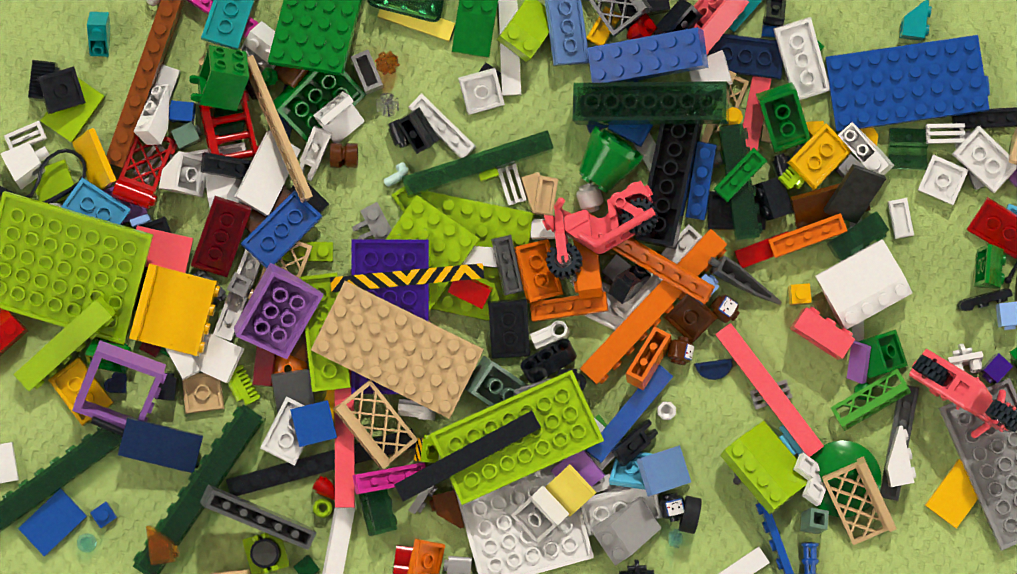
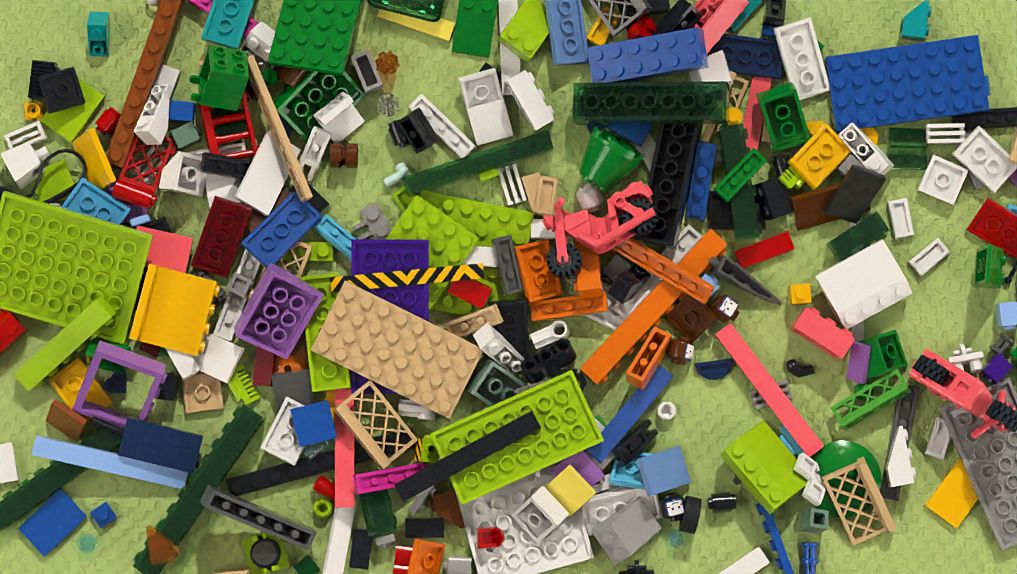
orange plate [768,213,848,258] -> none
black hinge [957,288,1013,312] -> none
none -> yellow plate [24,101,43,120]
none -> light blue tile [31,435,188,489]
none -> dark orange tile [46,399,87,442]
none -> red brick [95,106,121,136]
none -> clear light blue bar [302,439,334,461]
none -> medium azure tile [313,214,355,260]
none -> black tile [349,529,373,570]
none -> light grey plate [375,532,396,548]
none -> black tile [405,518,444,538]
none -> tan tile [445,304,503,338]
none -> white tile [467,98,514,146]
none -> white slope [473,323,525,376]
none -> red plate [476,527,505,549]
none -> white slope [505,70,555,132]
none -> black brick [707,492,736,513]
none -> black arm [786,359,815,378]
none -> white tile [908,238,950,277]
none -> white tile [924,417,951,460]
none -> dark grey bush [989,333,1015,357]

